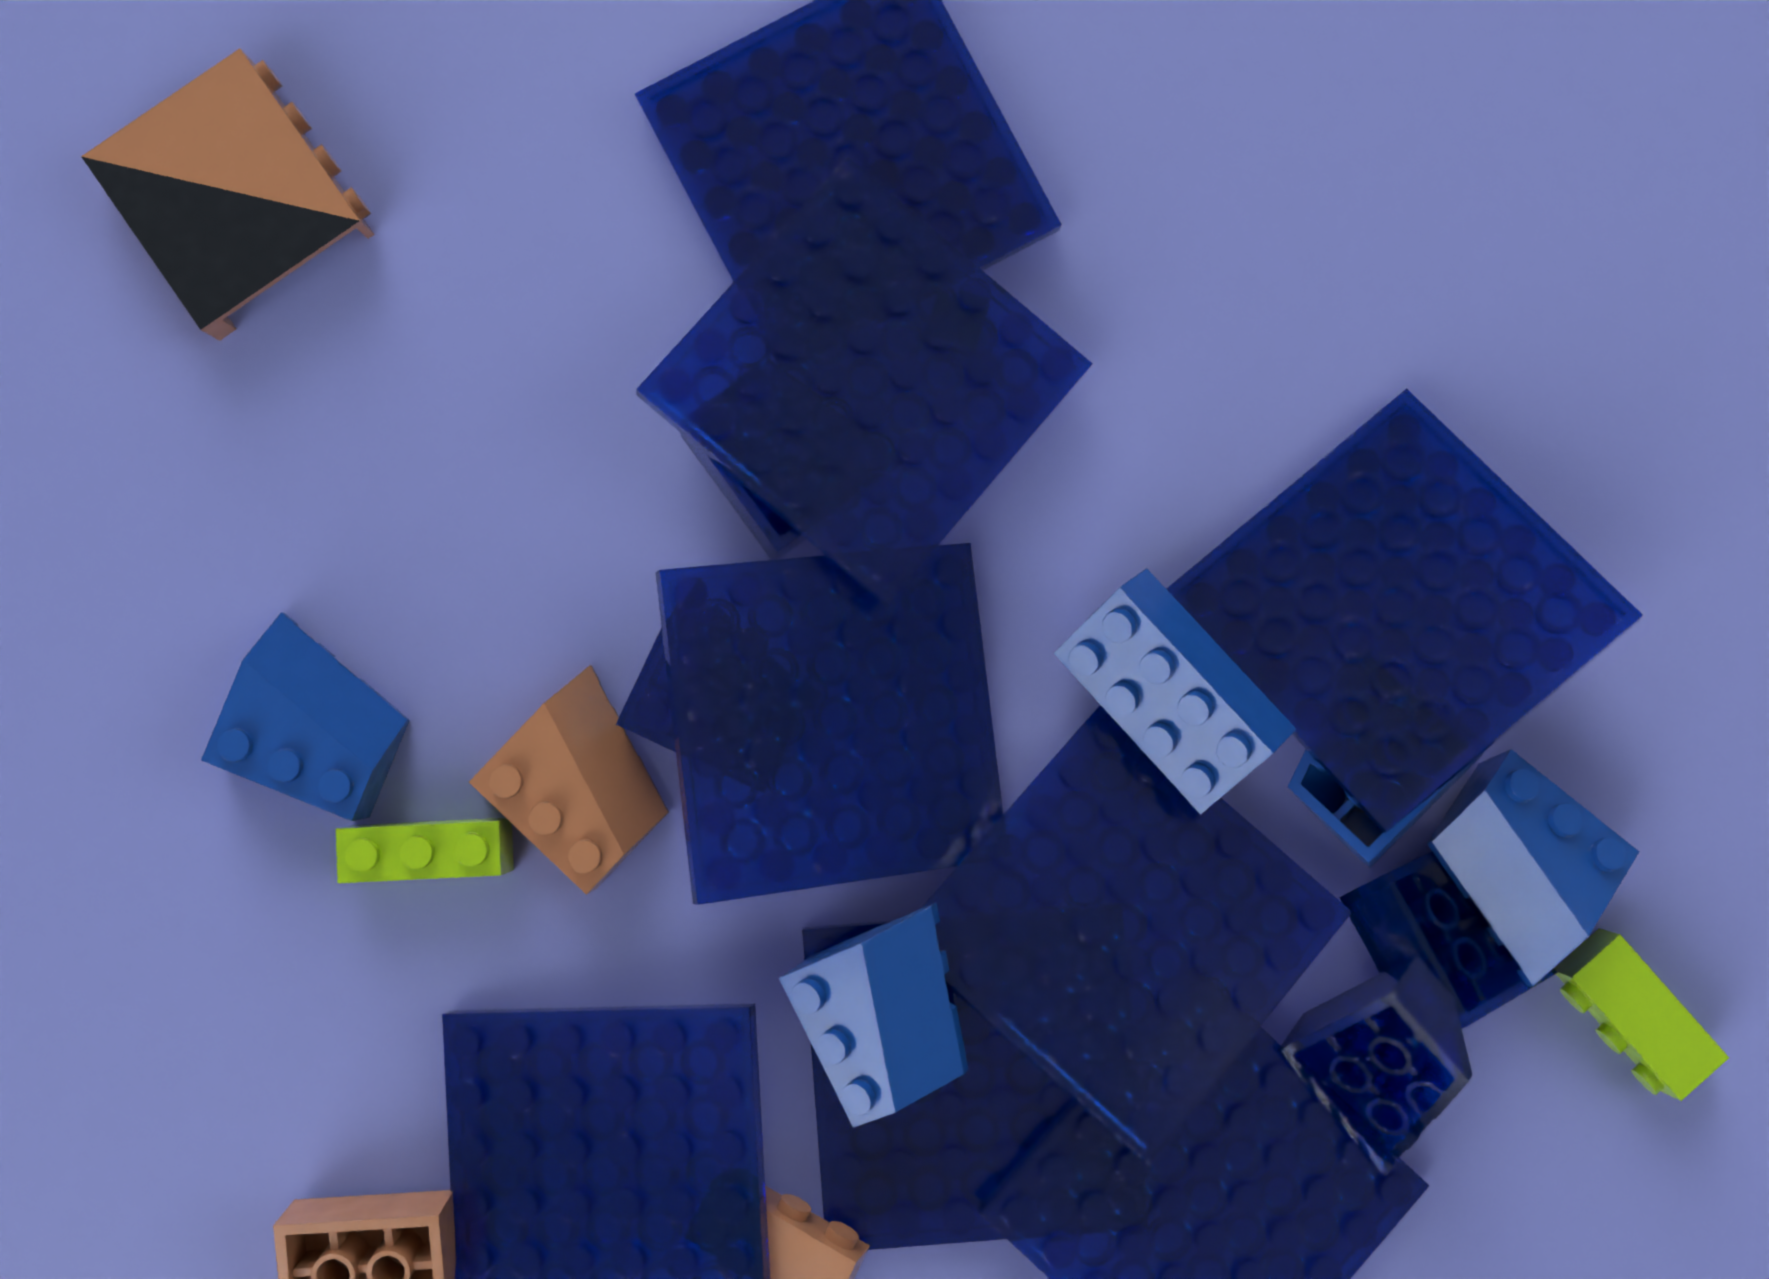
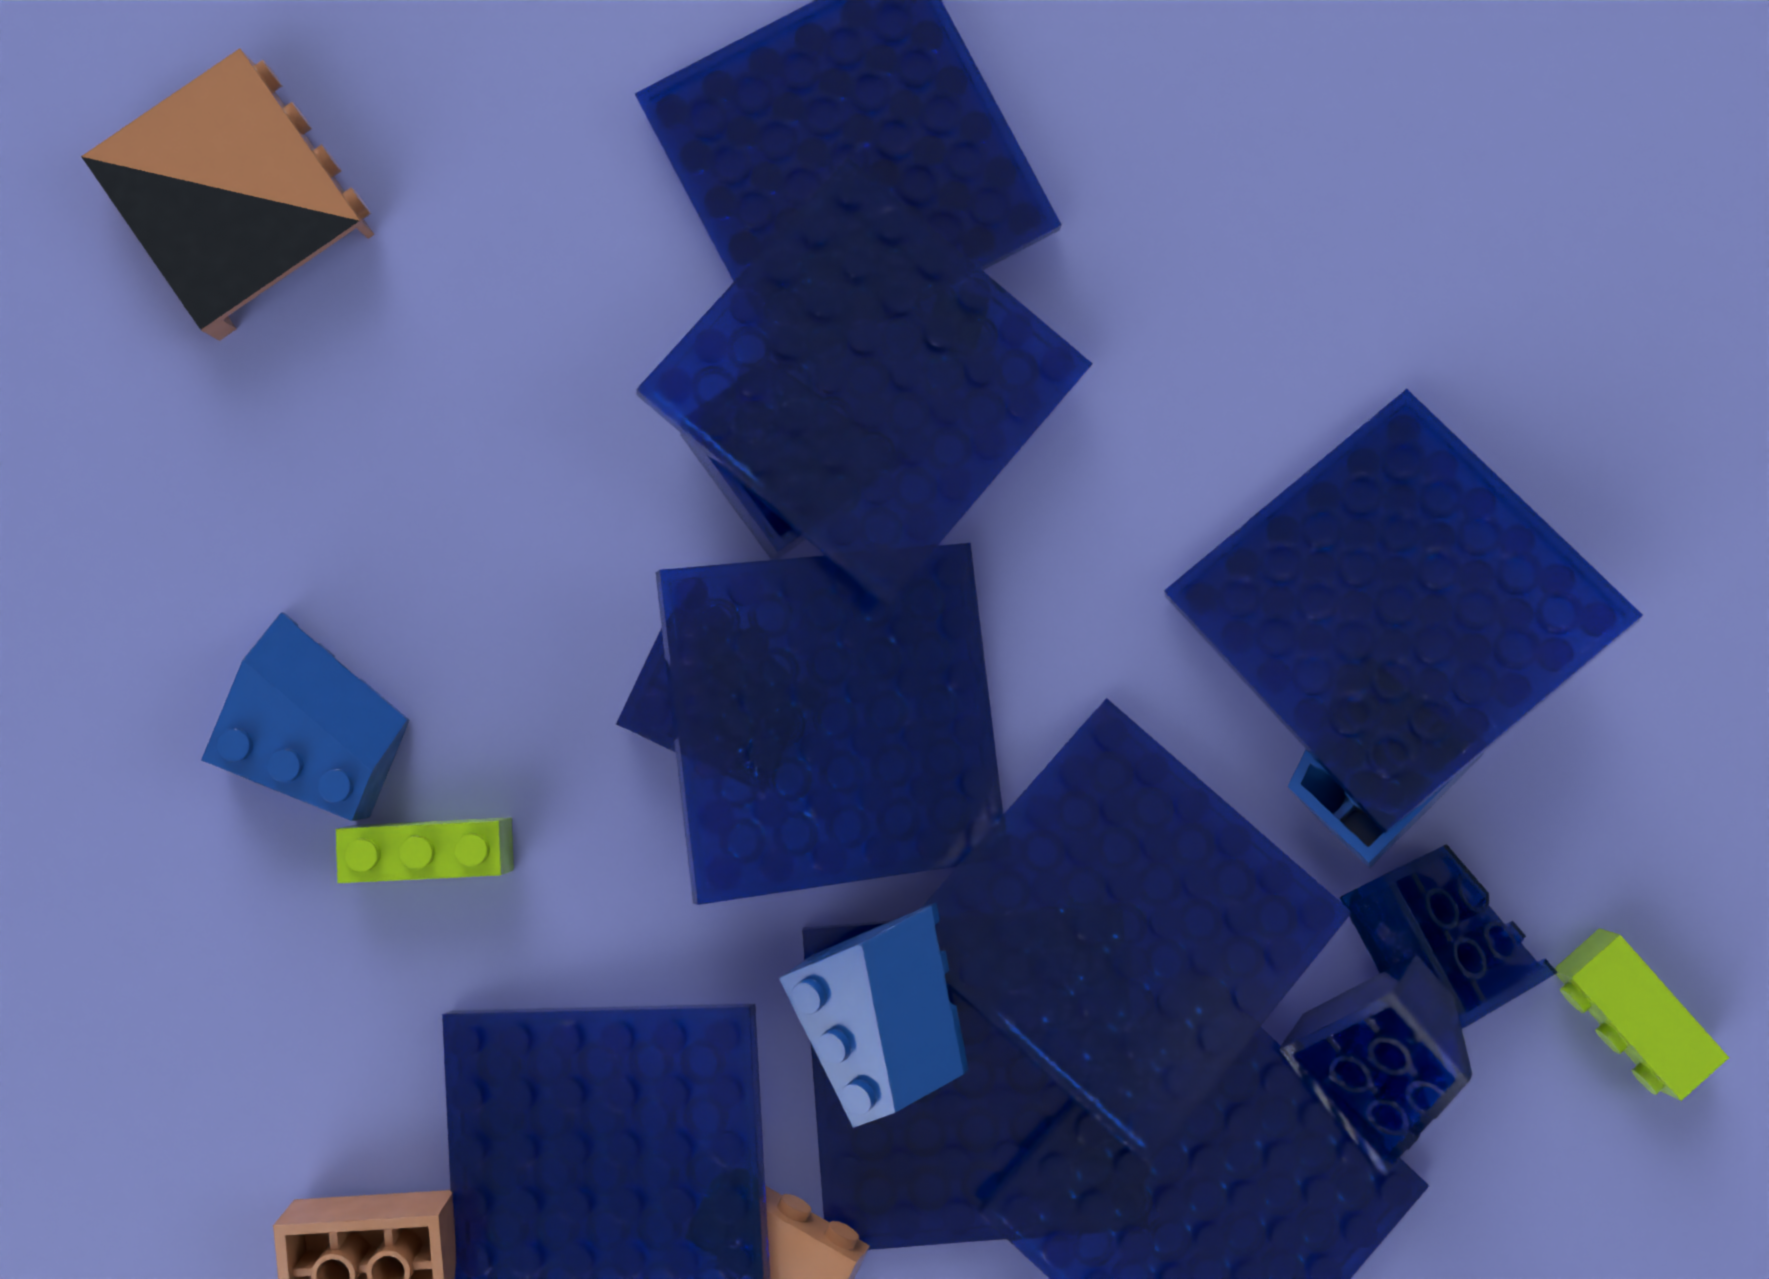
nougat wedge [469,665,669,895] -> none
brick [1054,568,1297,814] -> none
blue wedge [1427,749,1639,987] -> none

